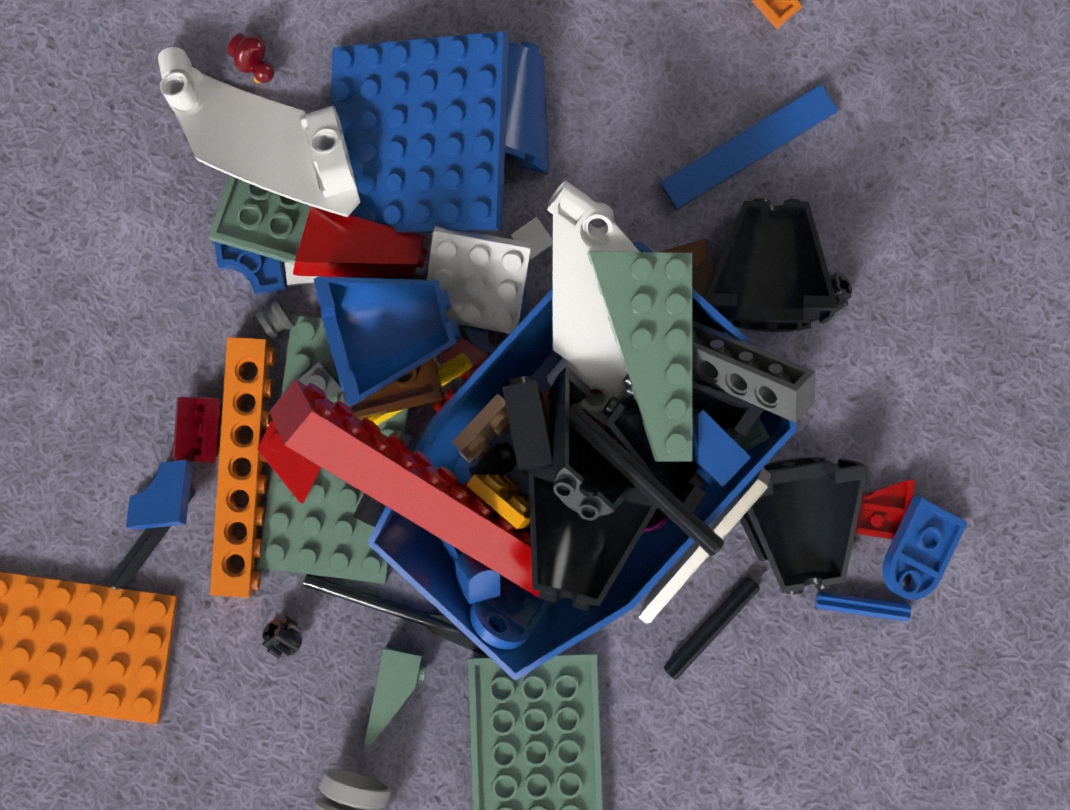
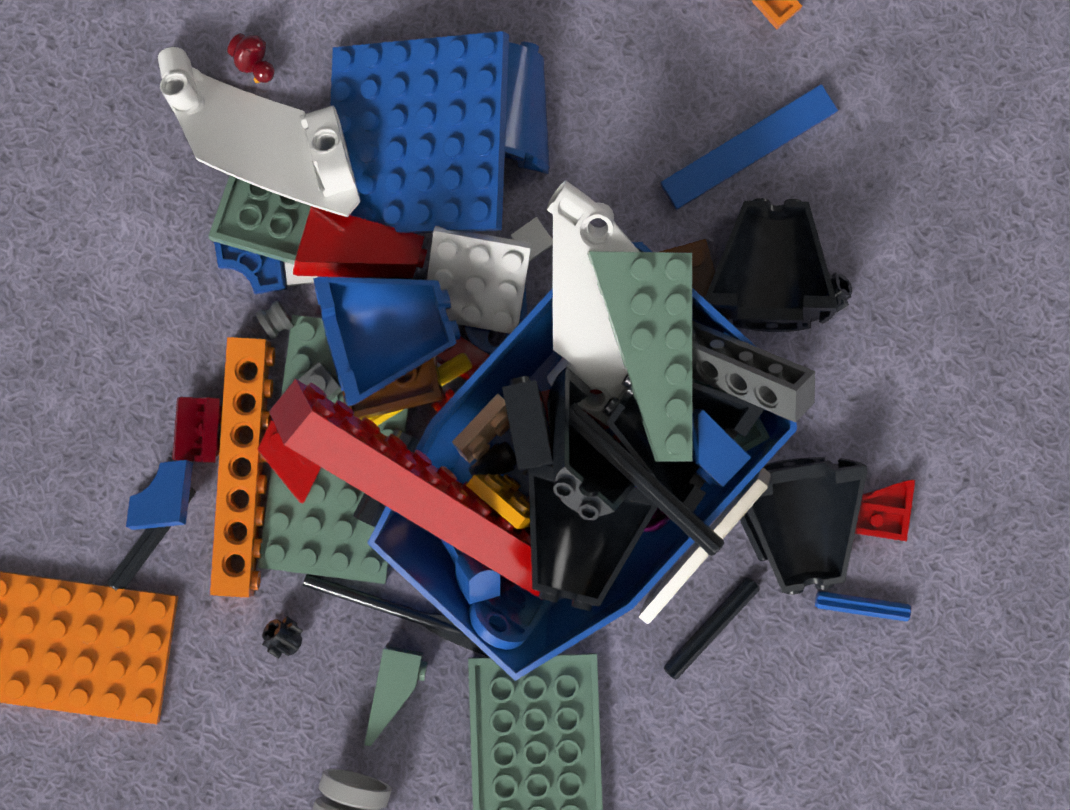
blue tile [882,495,968,600] -> none

